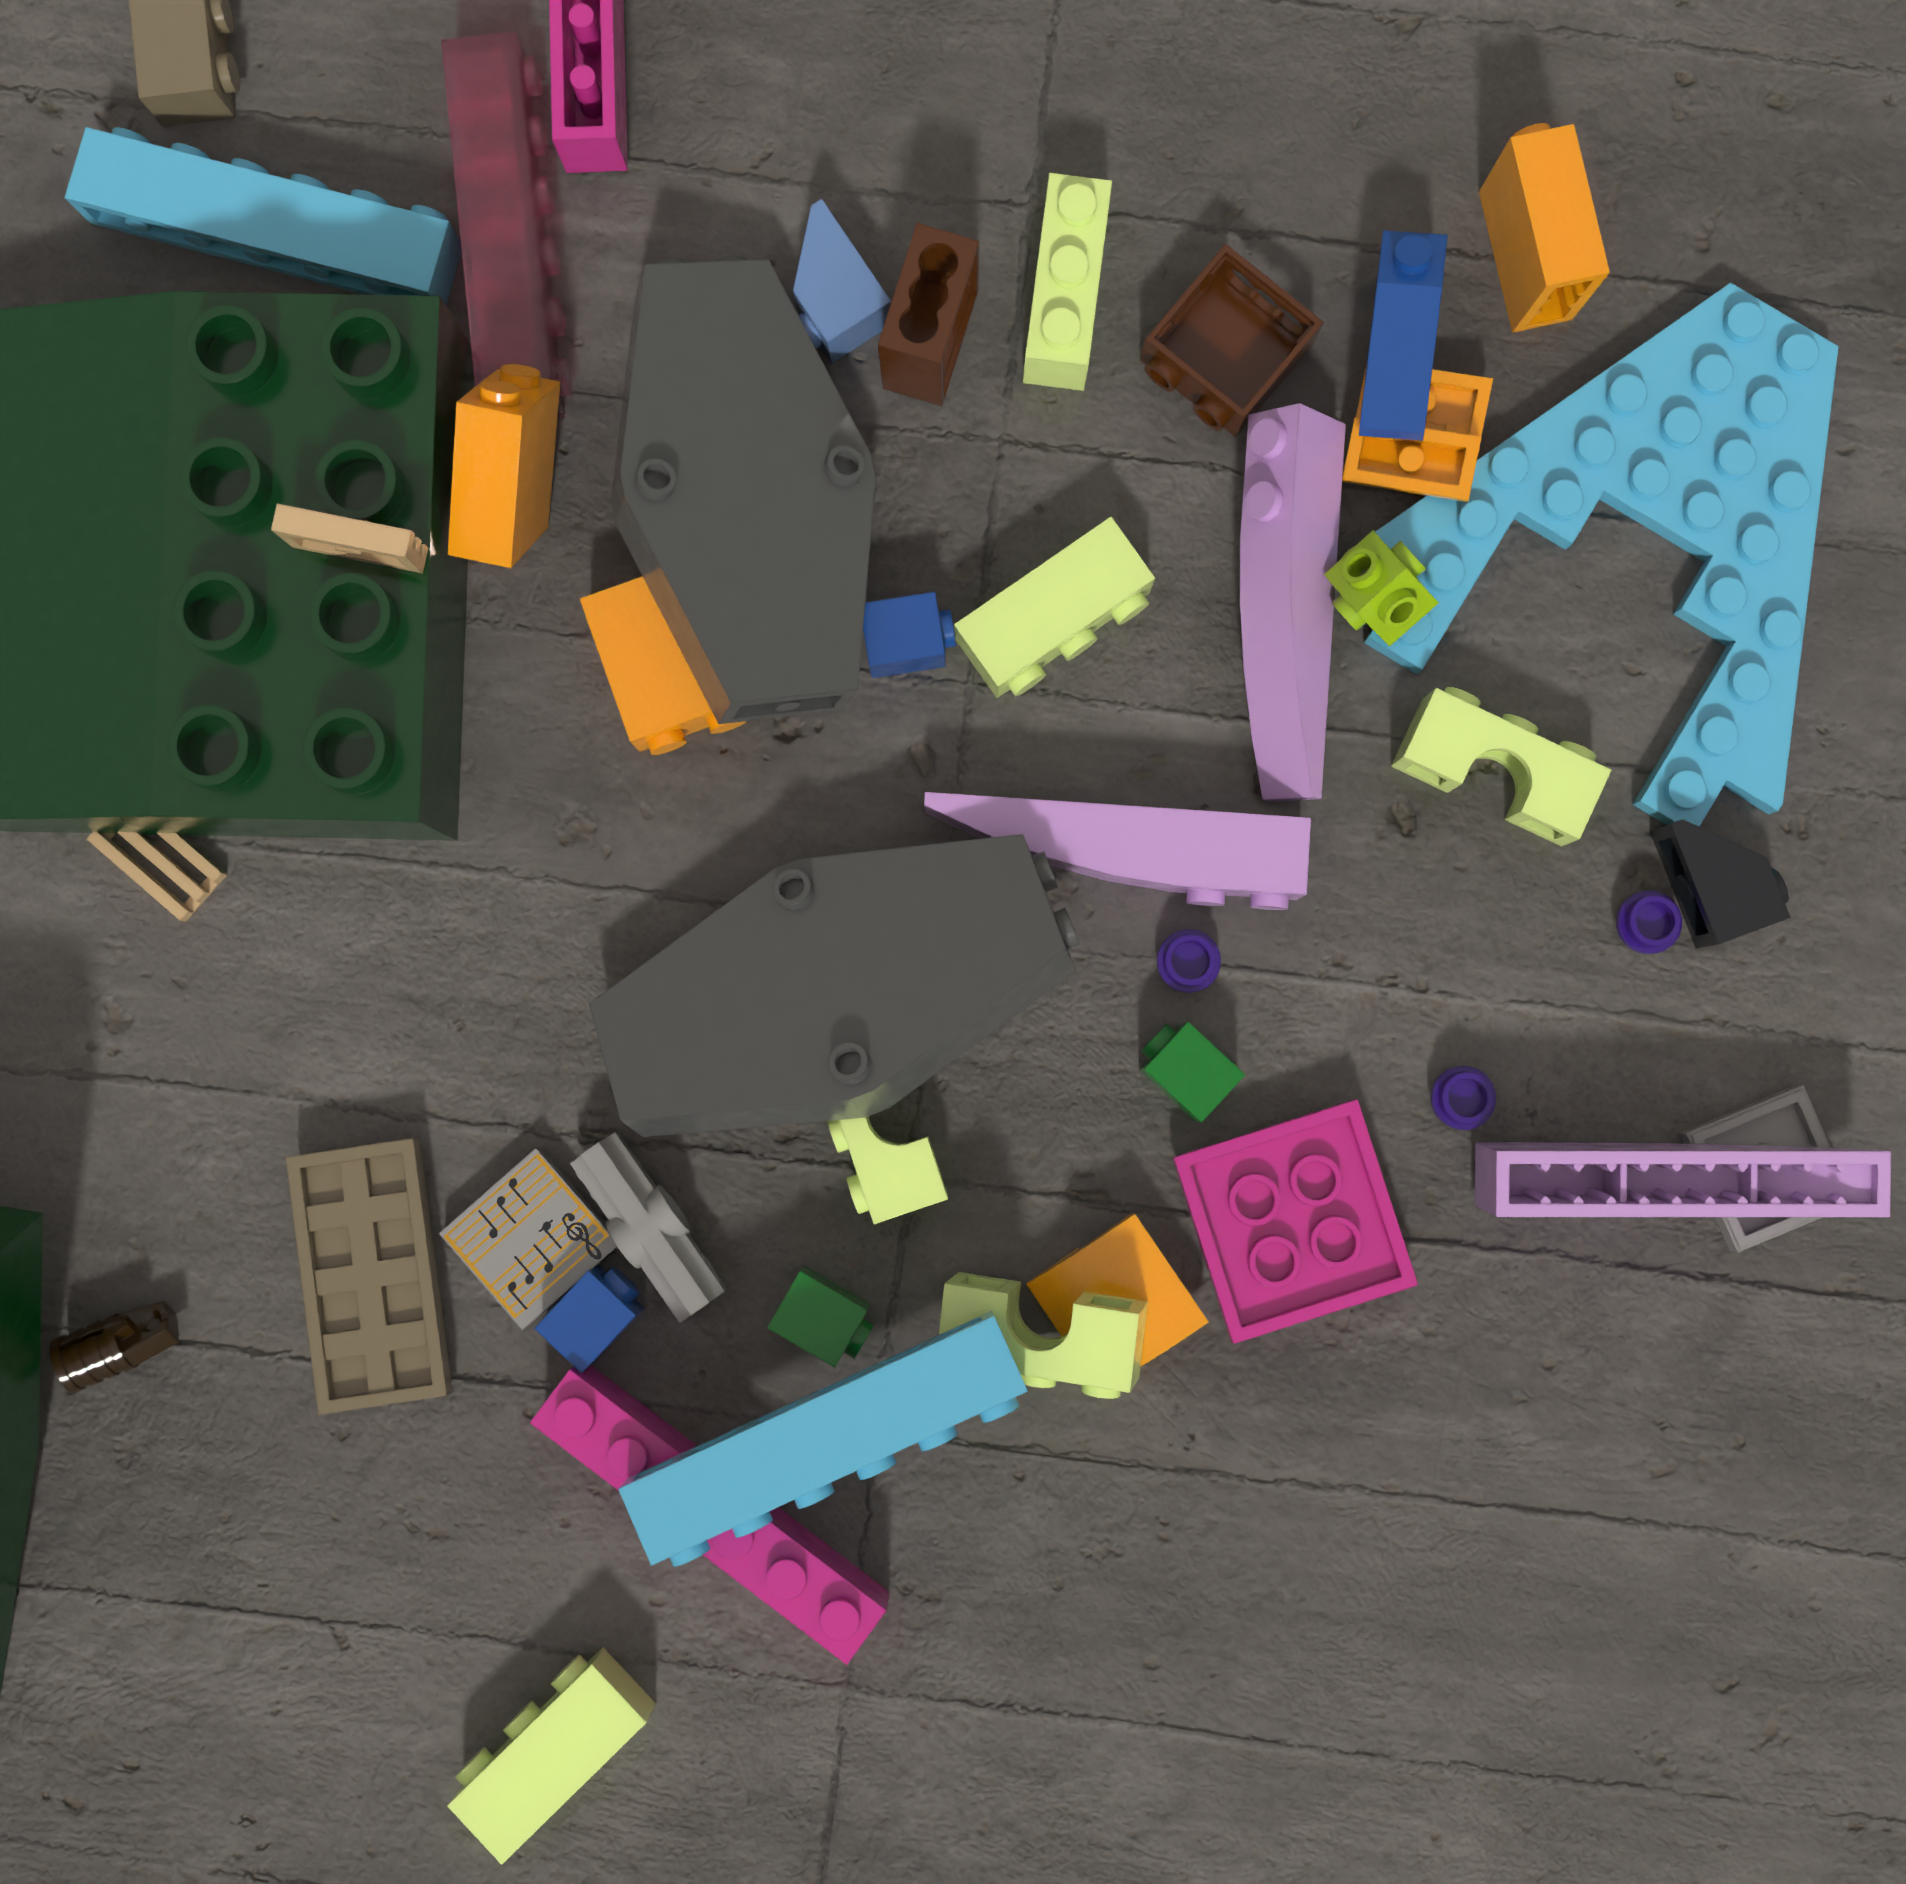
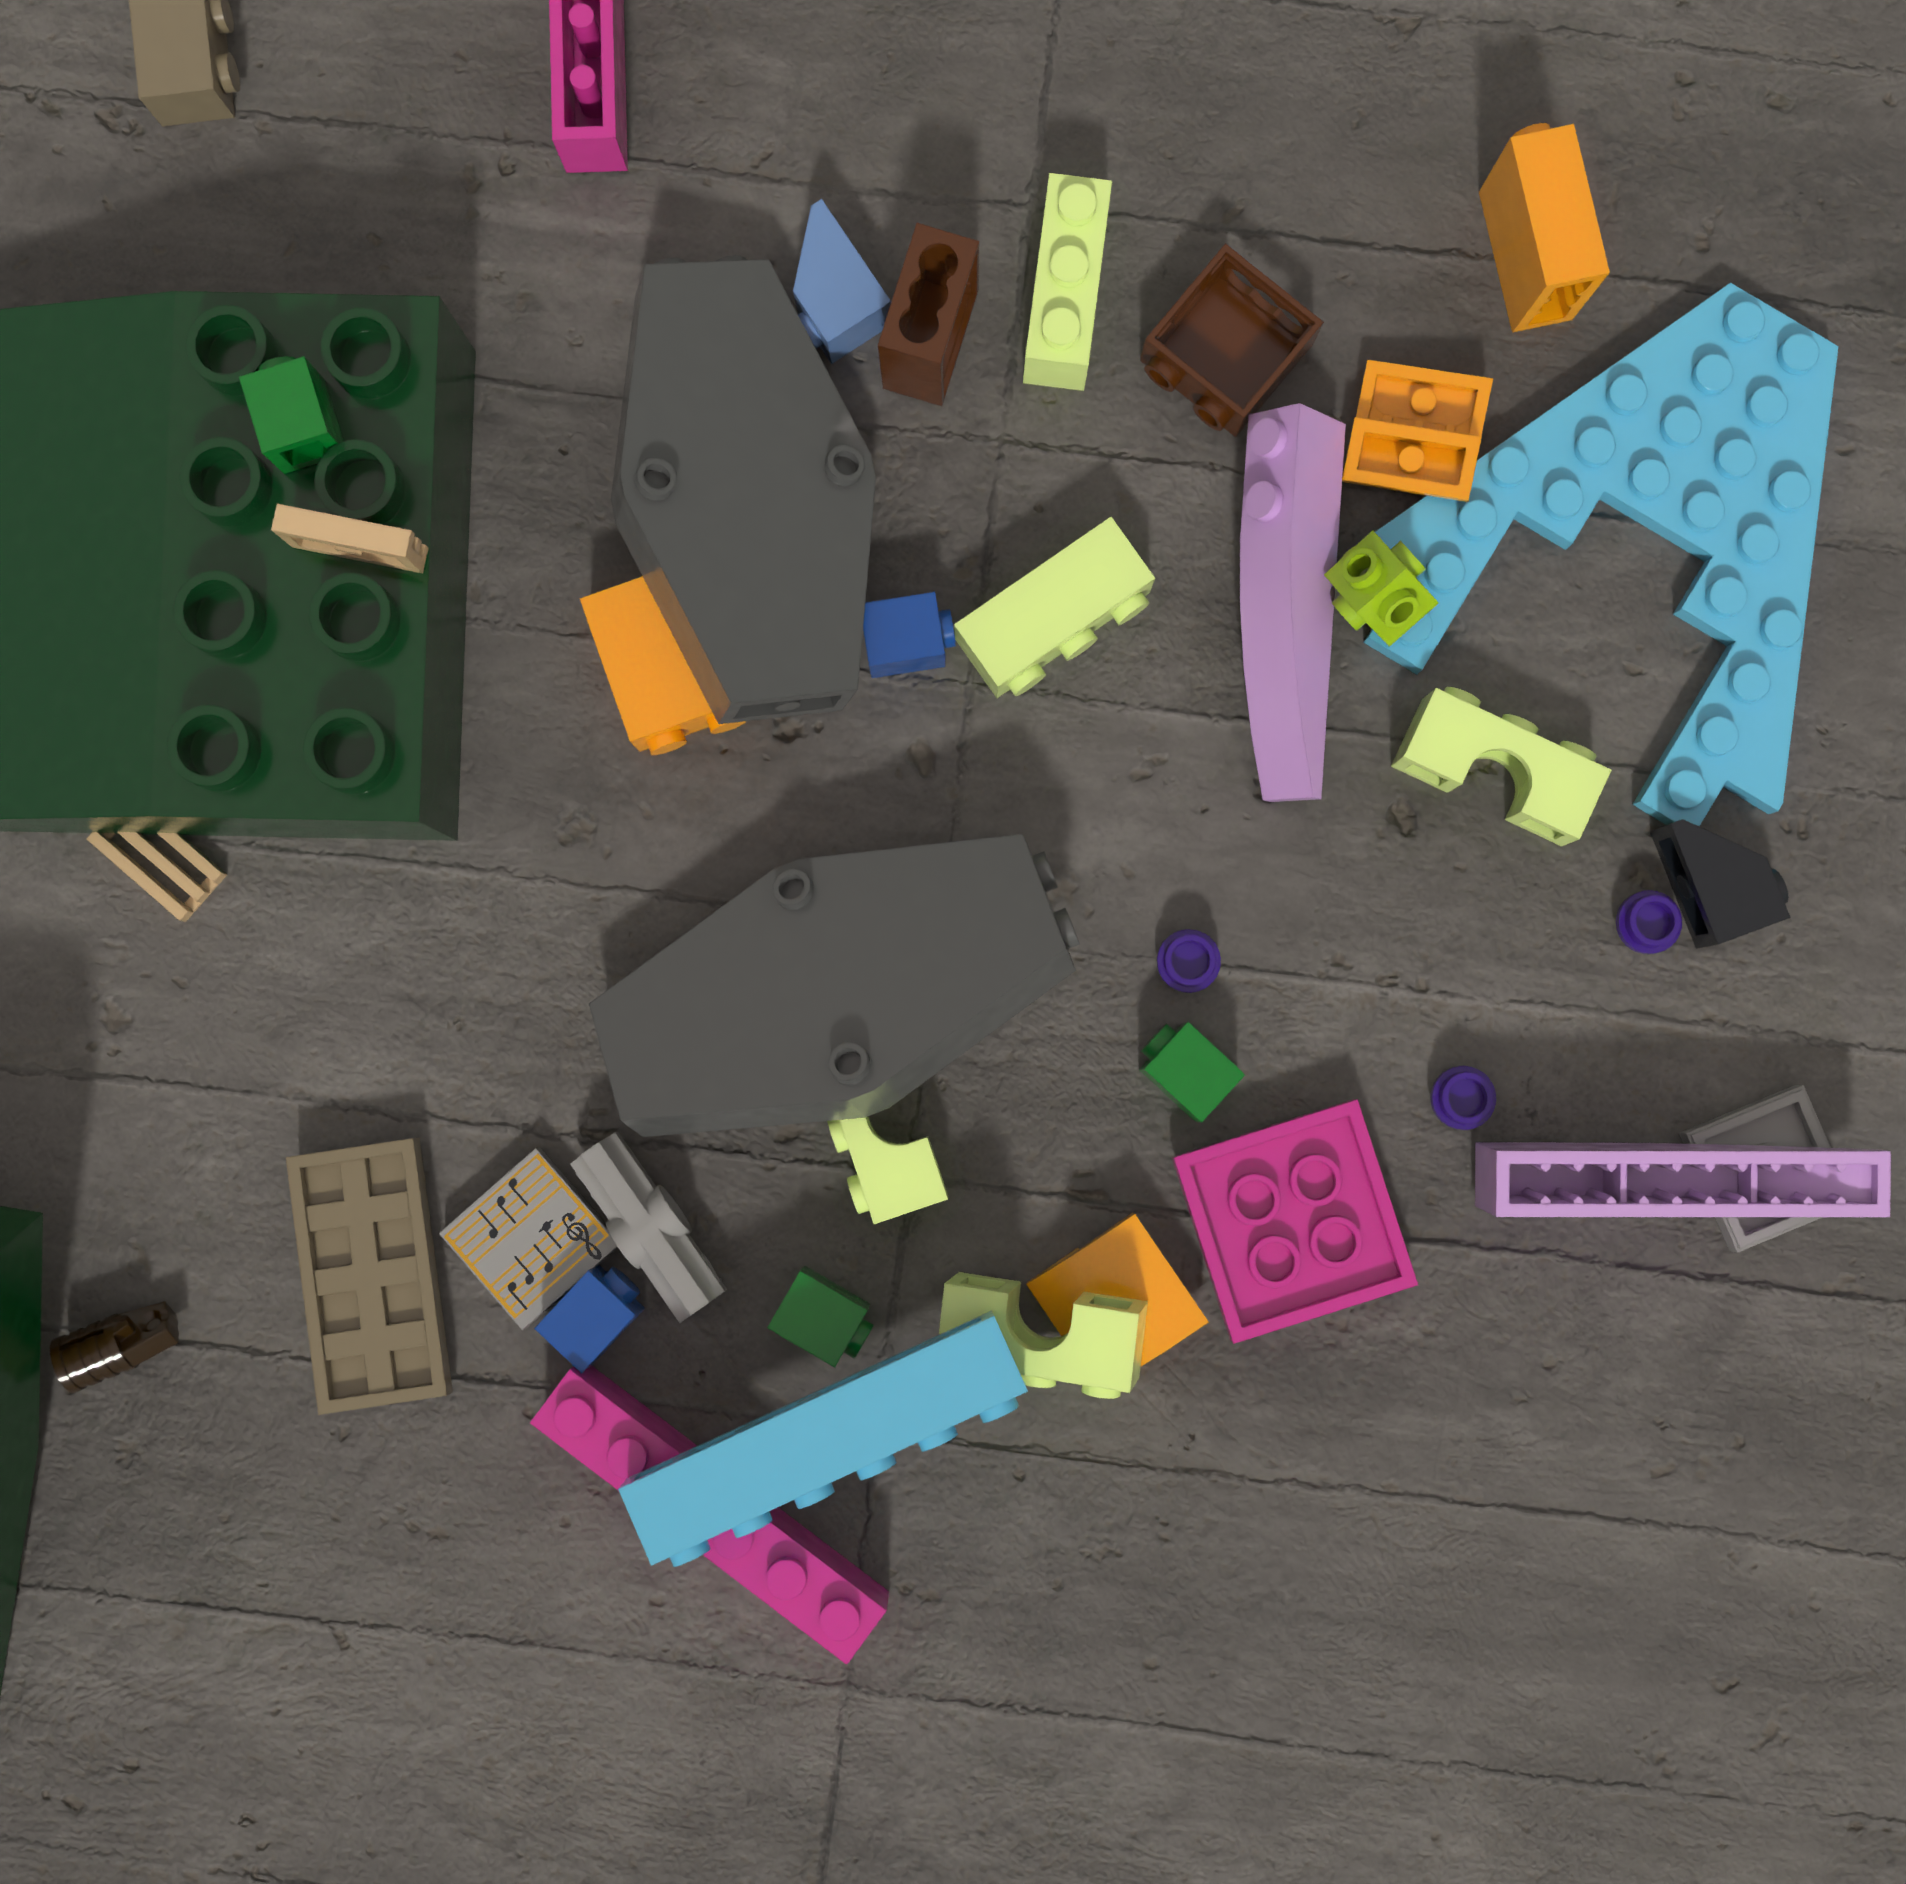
medium azure brick [64,127,463,305] -> none
clear pink brick [441,32,572,419] -> none
yellowish green brick [447,1647,656,1865] -> none
light orange brick [448,364,560,568] -> none
lavender slope [924,792,1311,910] -> none
blue slope [1359,230,1448,441] -> none
none -> green brick [239,356,344,474]

